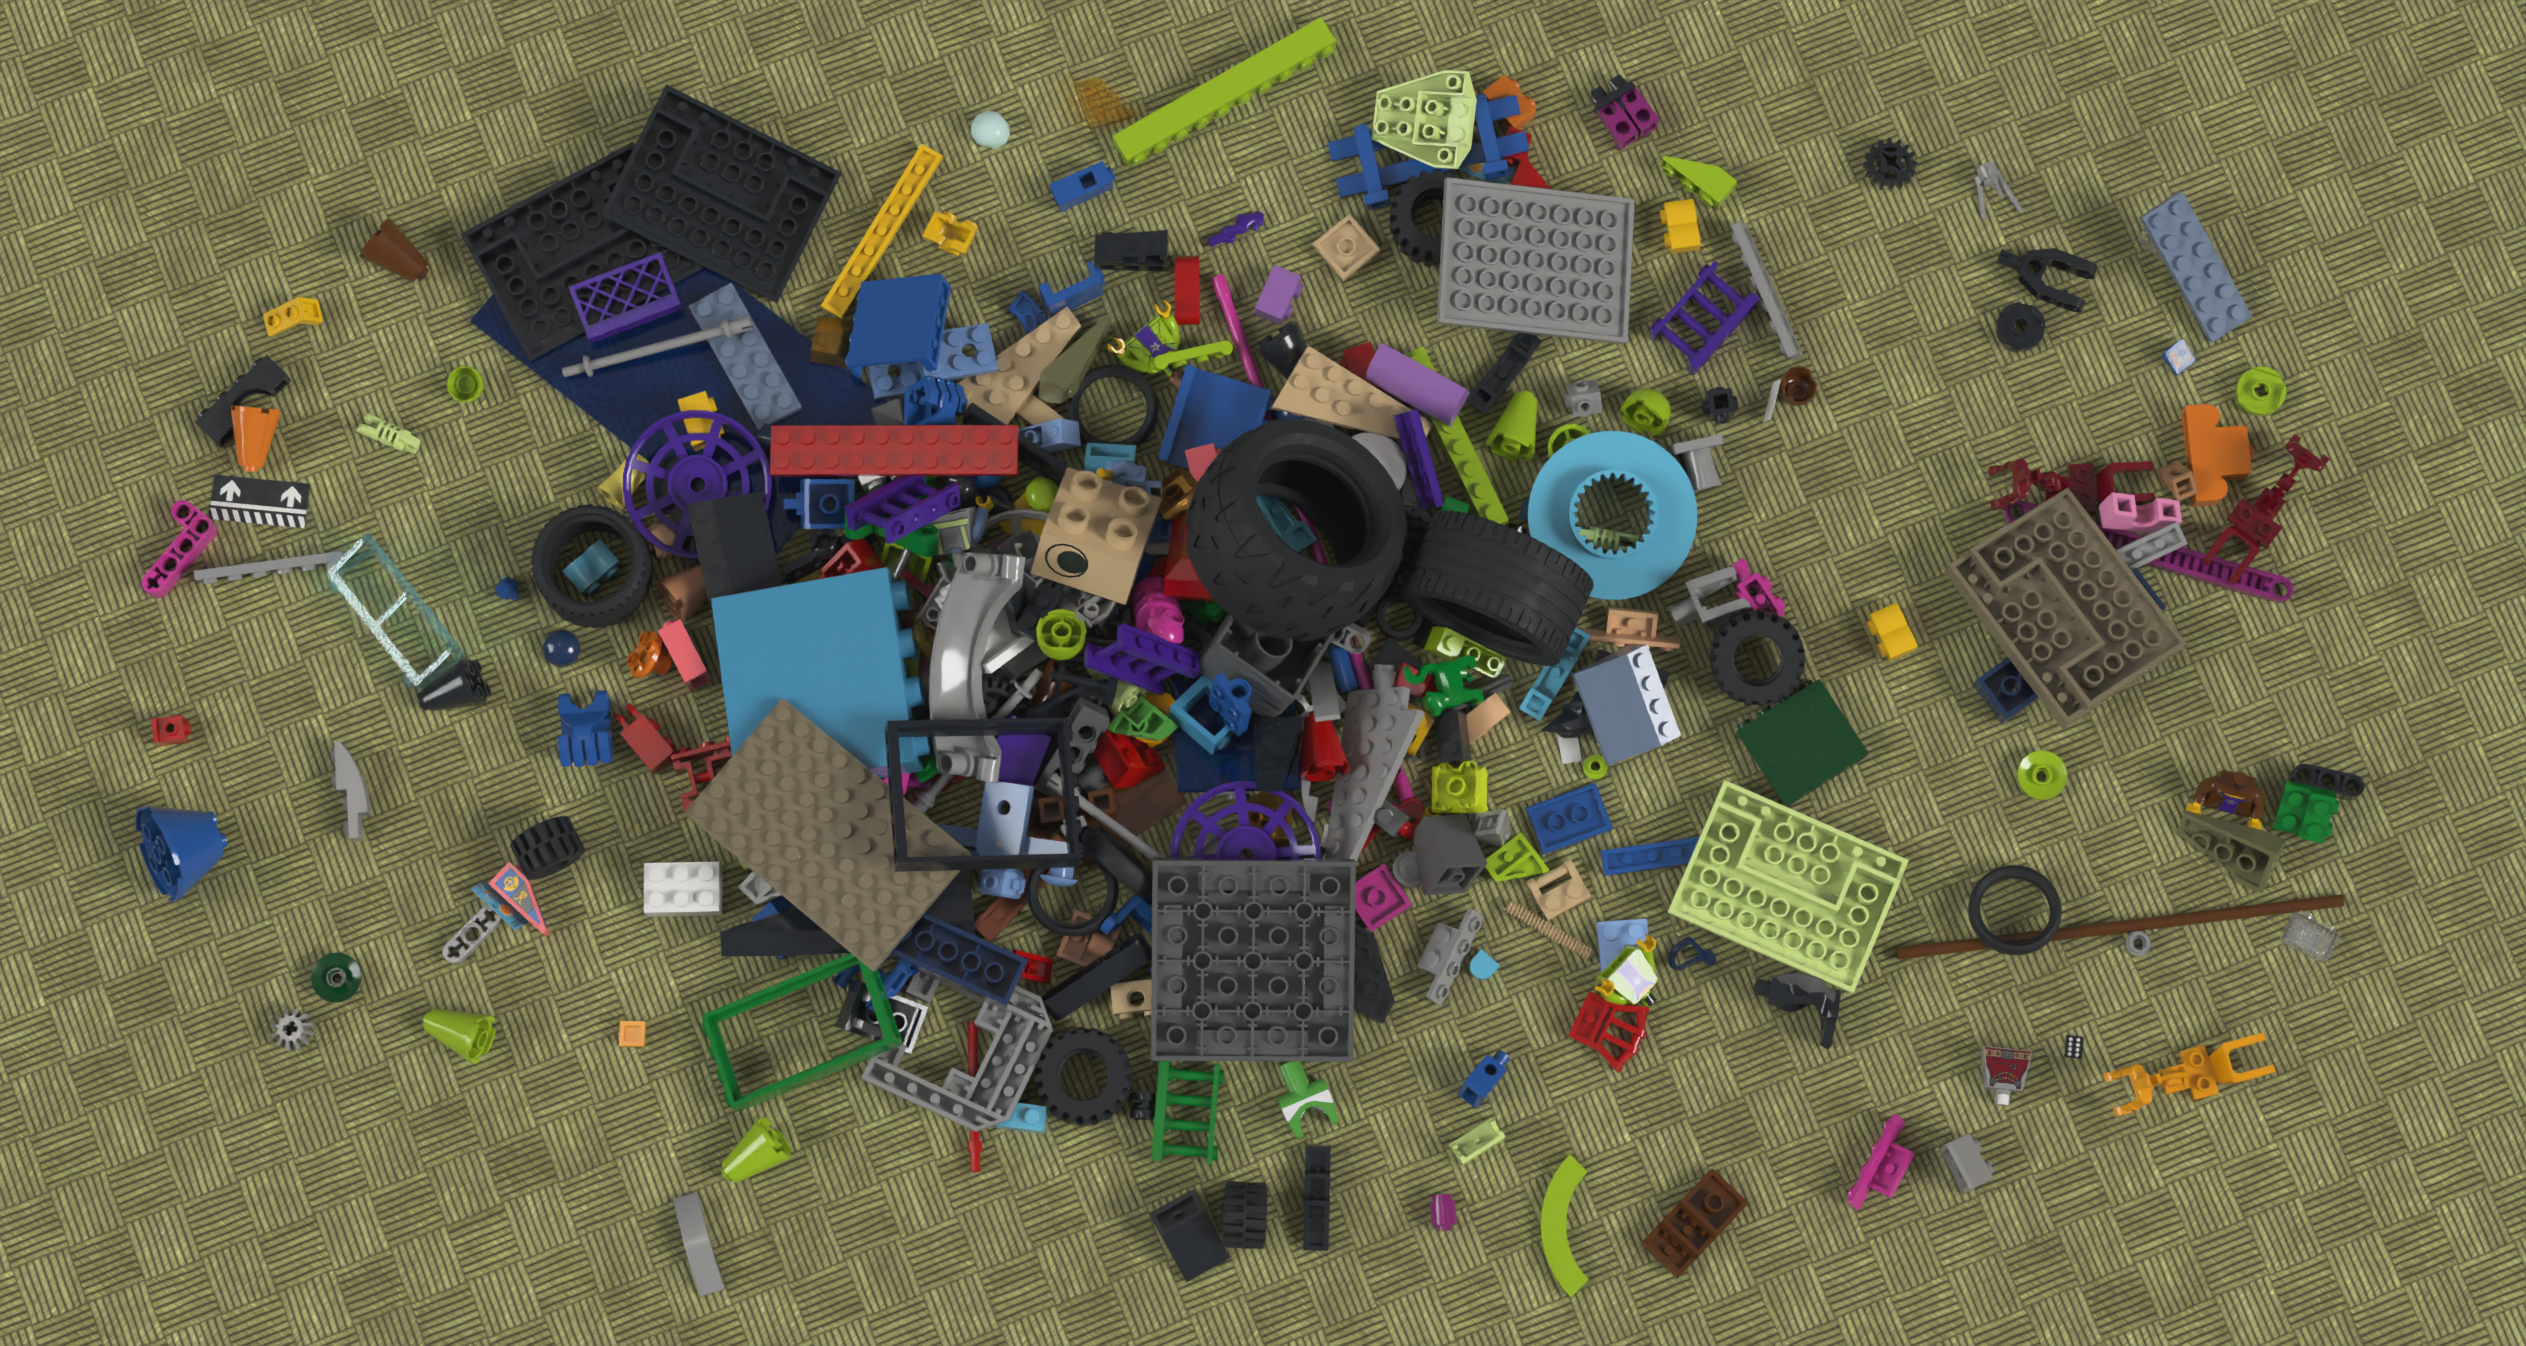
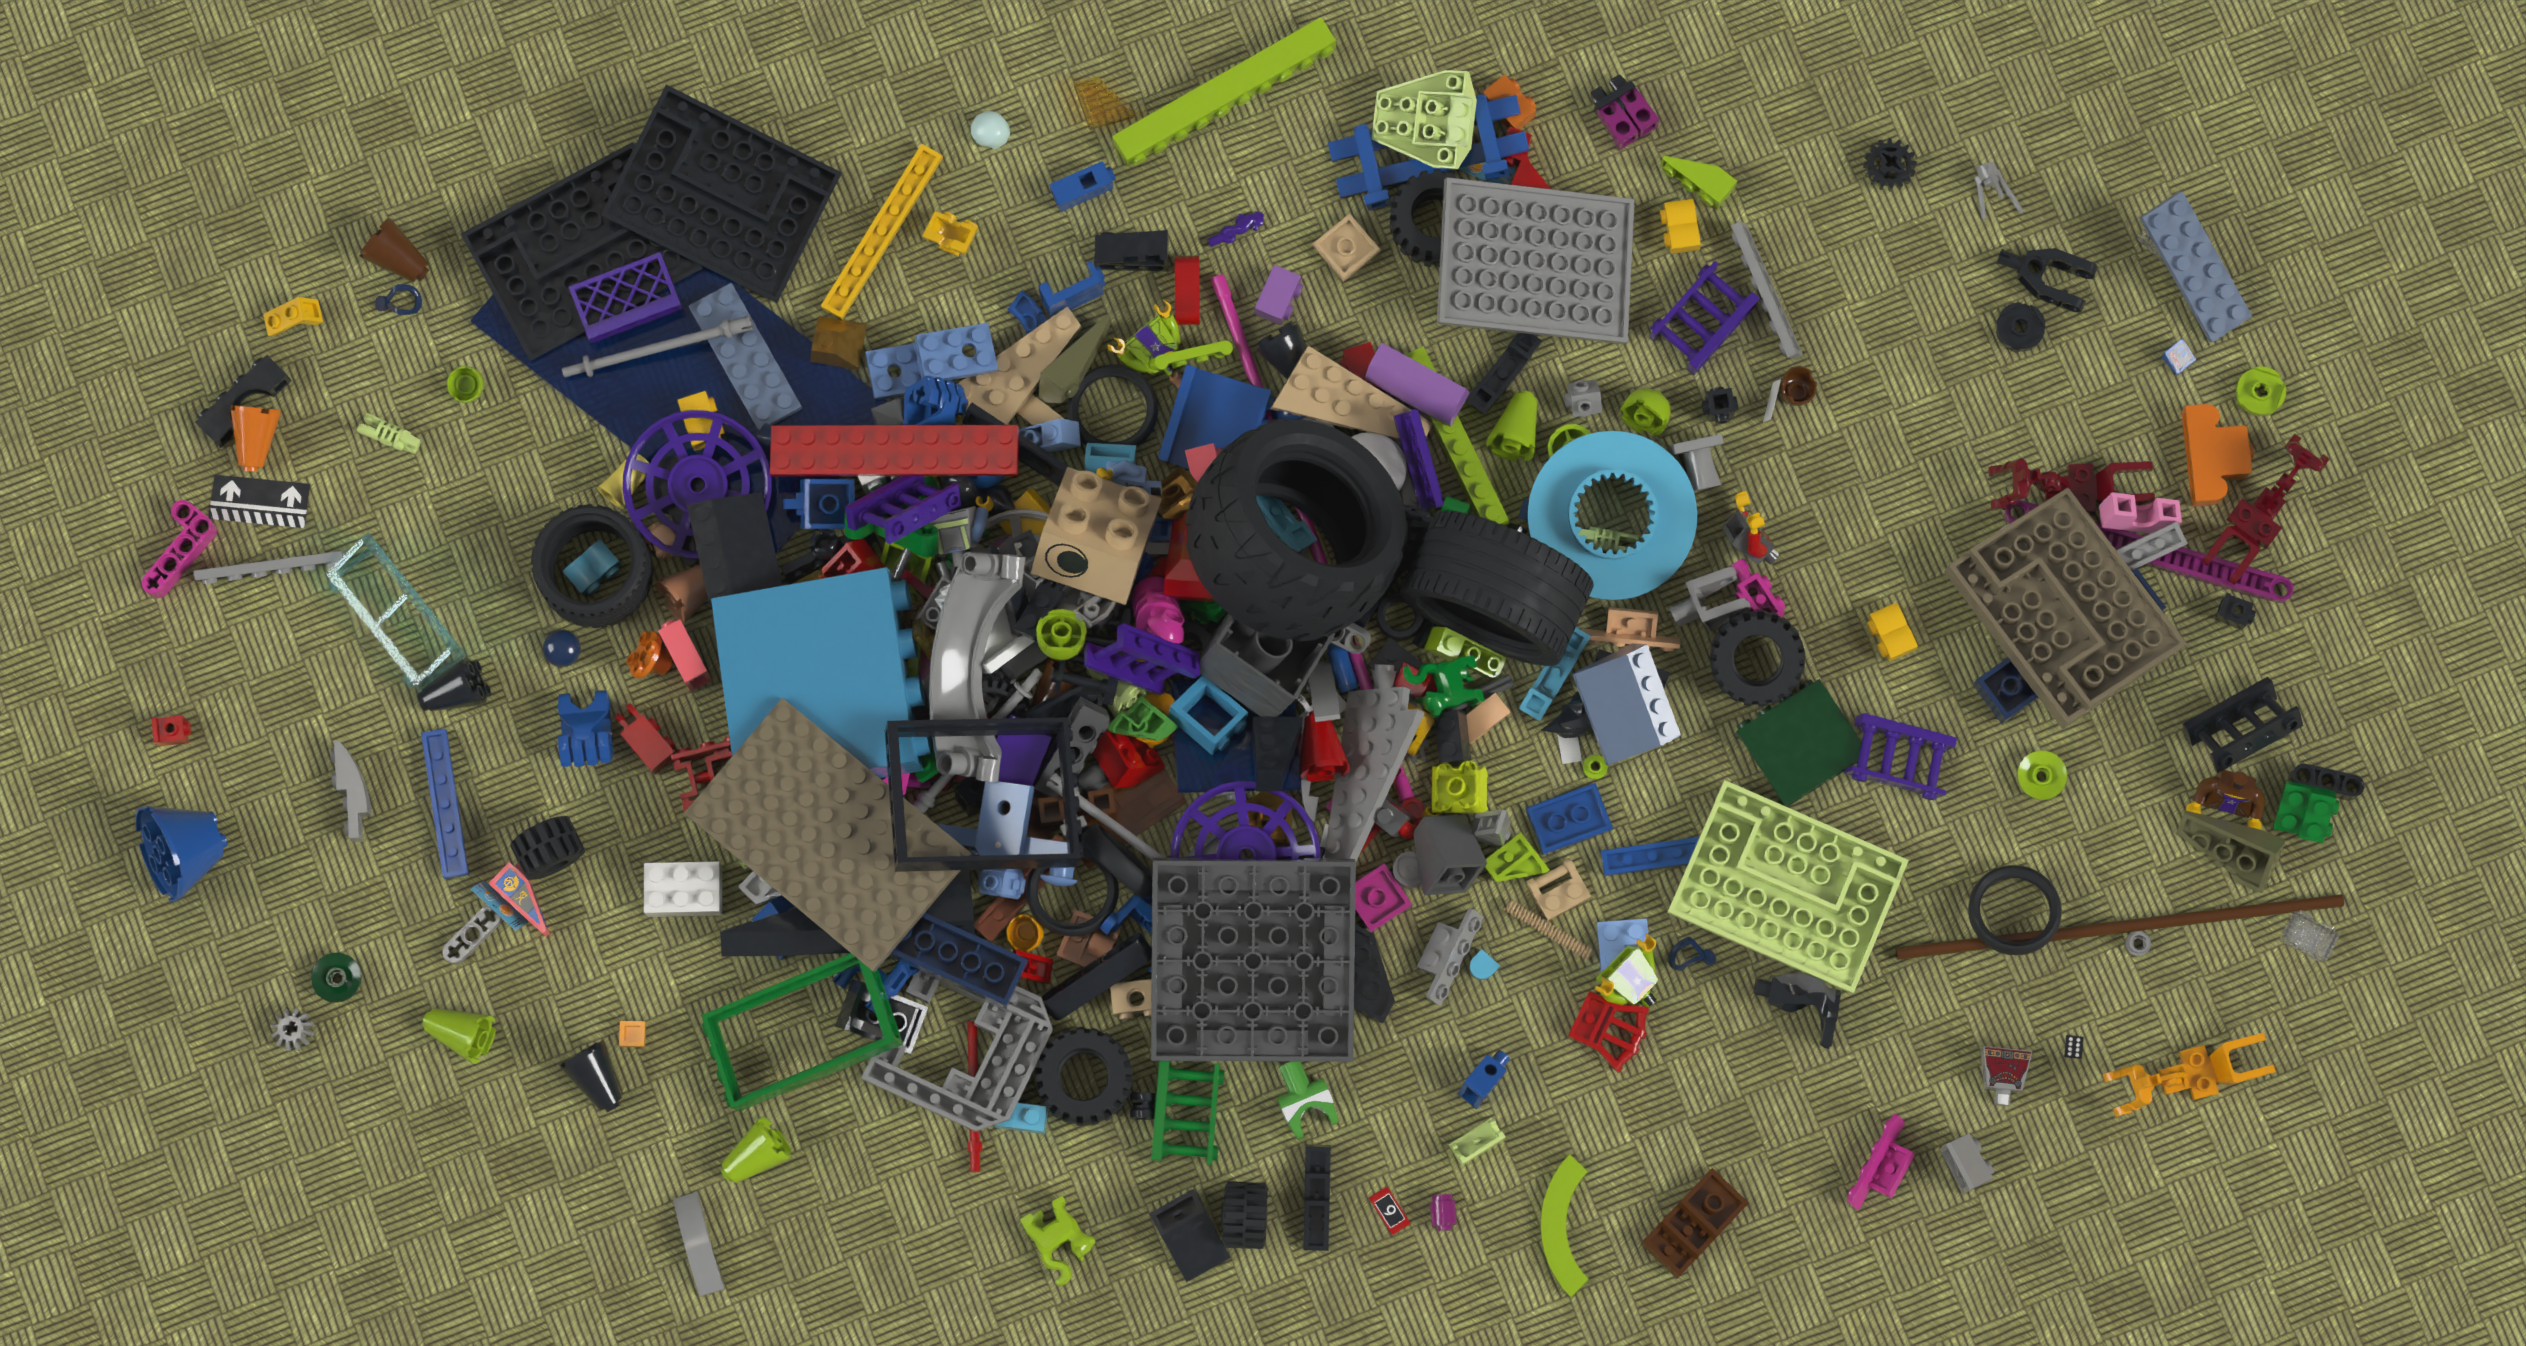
blue plate [494,575,519,600] -> none
blue panel [846,274,951,378] -> none
lime hair [1025,477,1059,514] -> none
blue plate [1209,672,1252,737] -> none
medium nougat leg [2157,460,2198,501] -> none
none -> dark blue piece [375,284,422,315]
none -> blue plate [421,728,469,879]
none -> black cone [559,1040,622,1112]
none -> black brick [955,777,985,817]
none -> light orange hair [1006,914,1044,952]
none -> lime animal [1020,1196,1096,1286]
none -> sticker [1369,1187,1410,1235]
none -> torso [1722,491,1779,564]
none -> dark purple fence [1844,713,1957,801]
none -> black fence [2182,676,2303,773]
none -> black brick [2214,592,2256,630]

